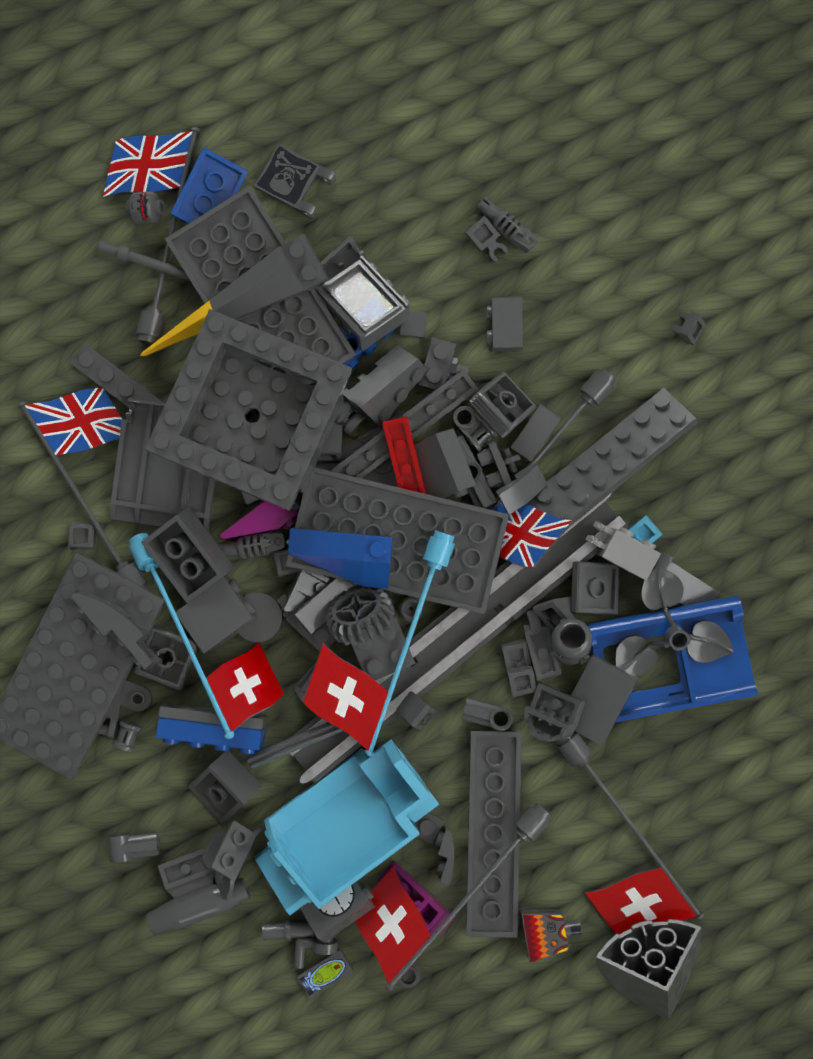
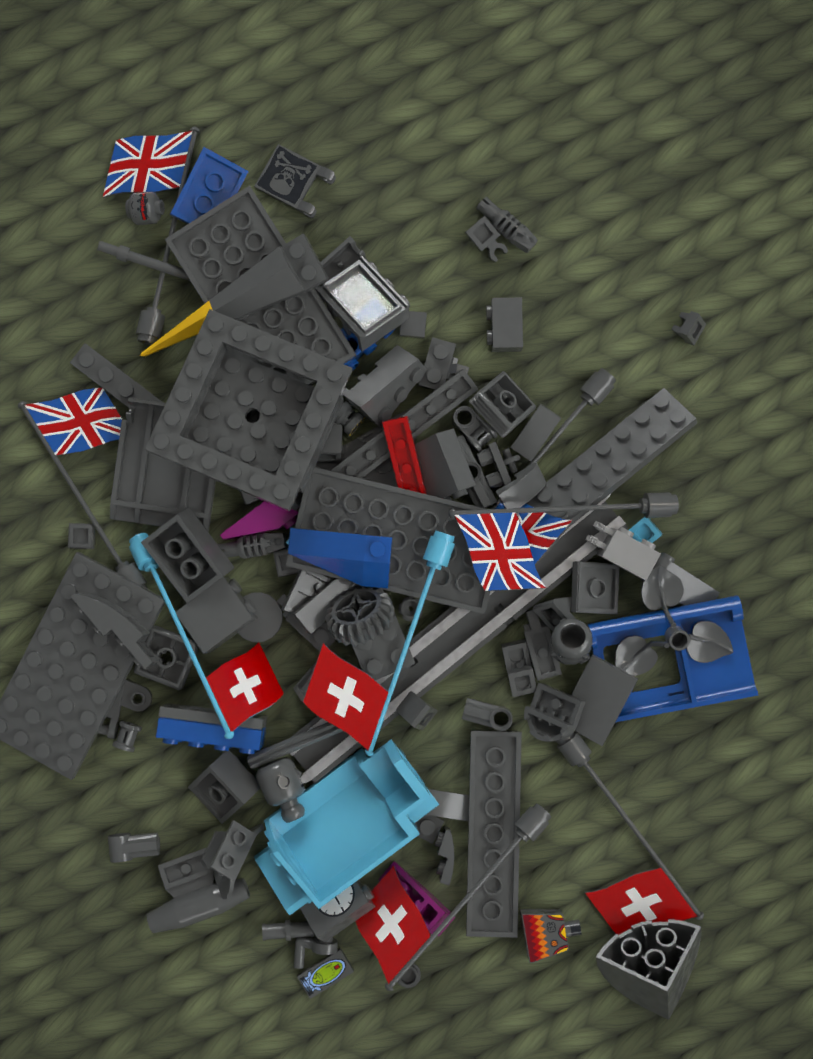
none -> dark grey piece [256,757,305,823]
none -> dark grey slope [426,788,469,821]
none -> flag [449,492,679,591]

